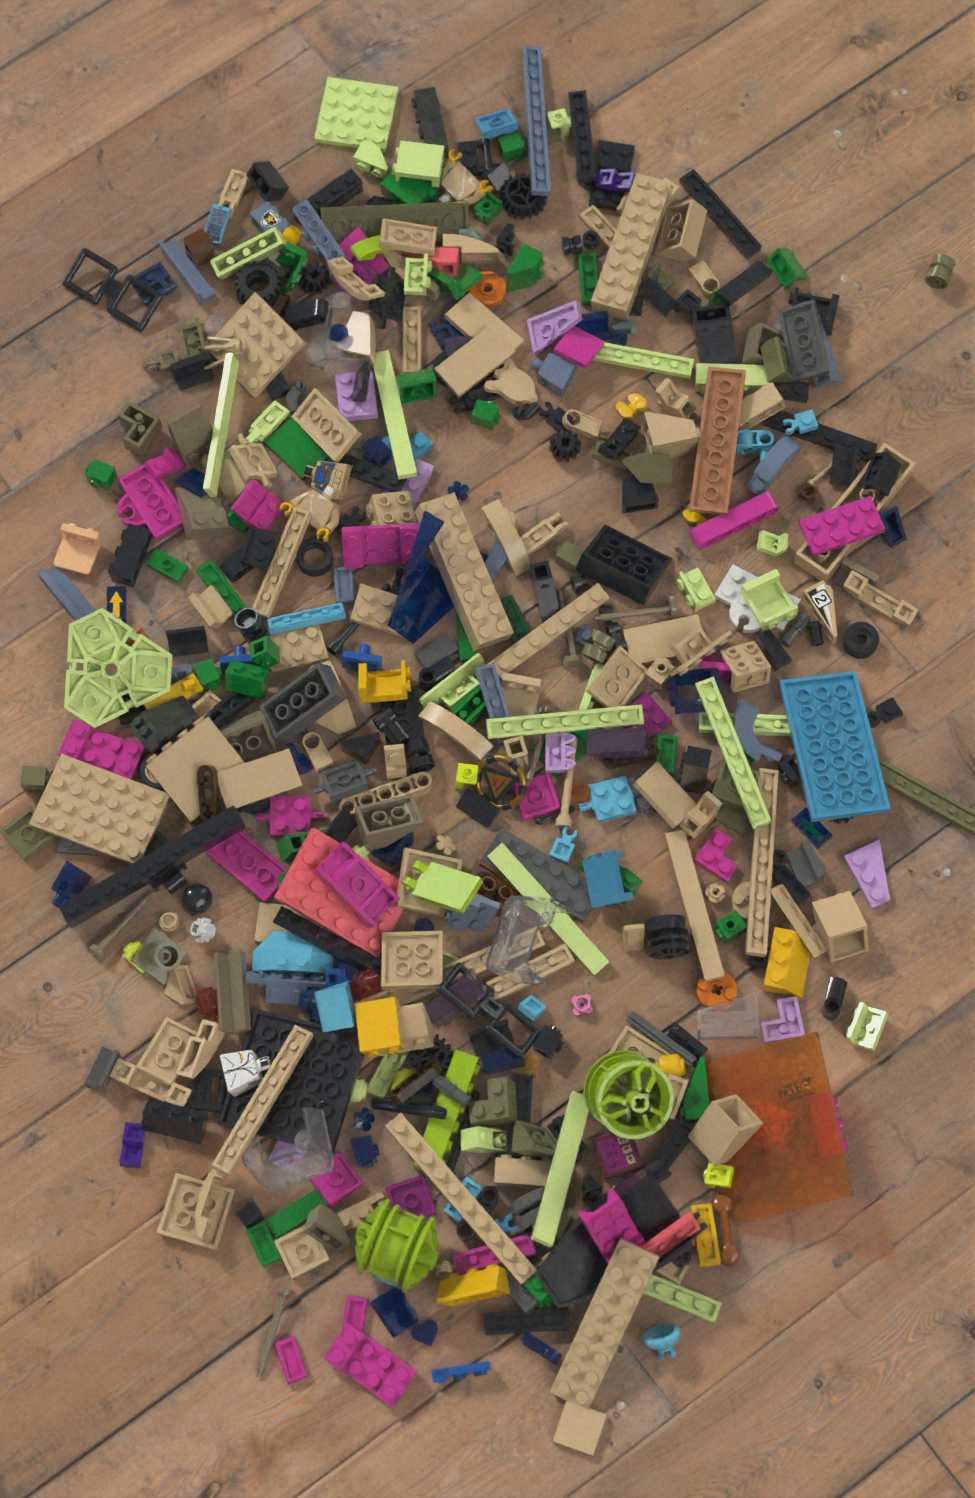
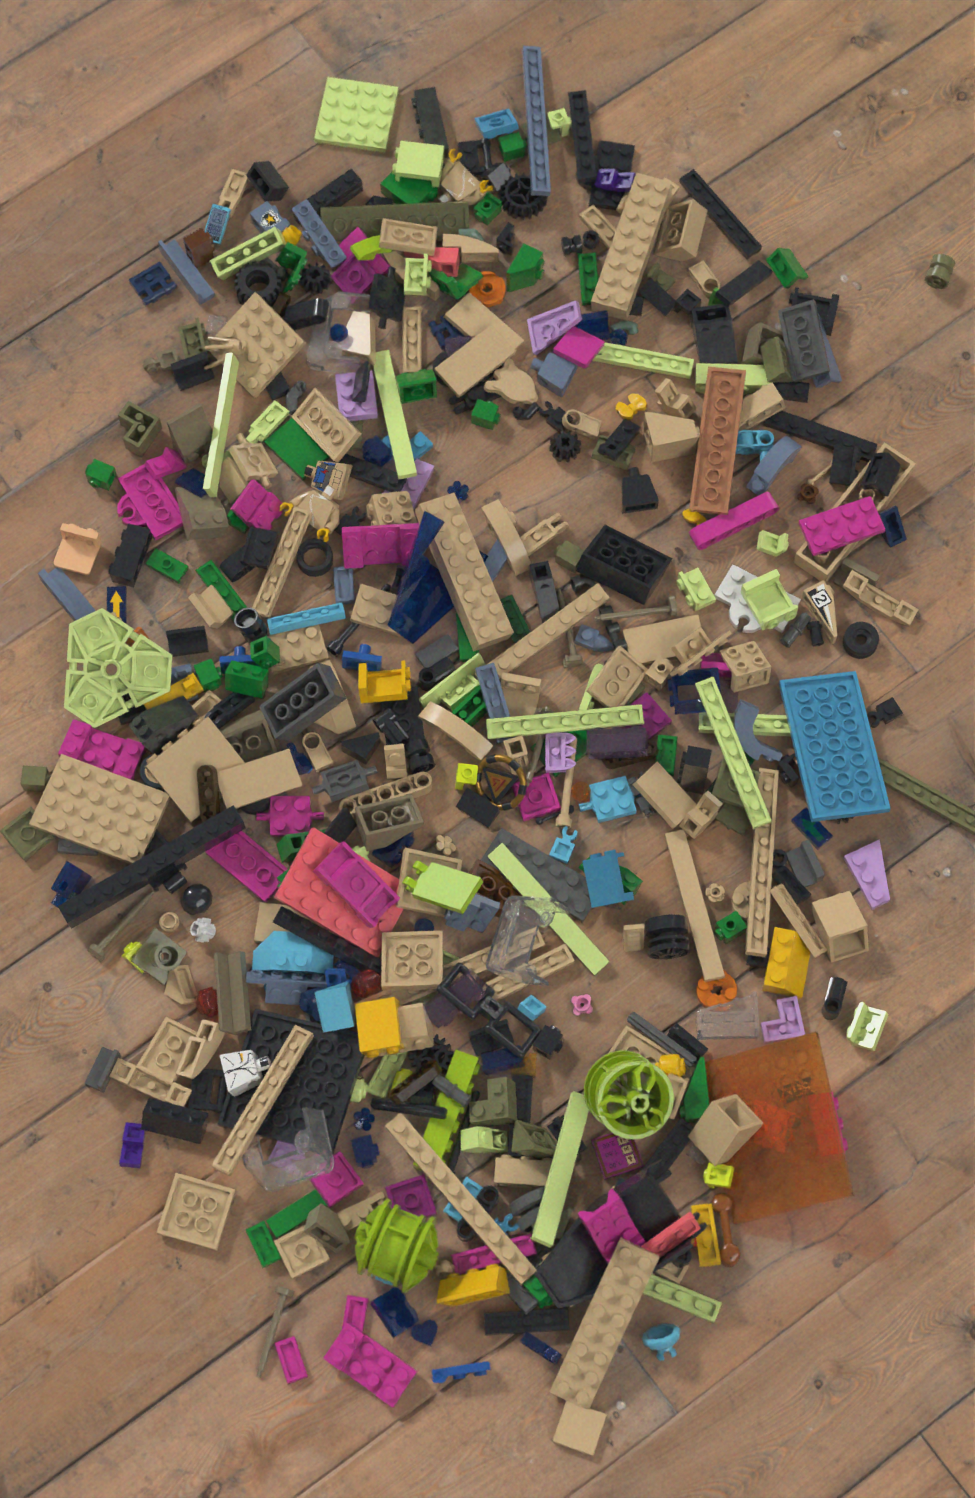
black bar [62,248,163,332] -> none
tan slope [195,1168,226,1242] -> none
black panel [236,1198,265,1229] -> none
tan slope [327,257,385,300] -> none
yellowish green slope [353,140,388,179] -> none
olive wheel [581,629,615,665] -> none
black hinge [582,1175,603,1202] -> none
olive slope [622,453,672,485] -> none
dark pink plate [694,828,738,883] -> none
black panel [753,629,792,671] -> none
medium azure plate [782,410,818,435] -> none

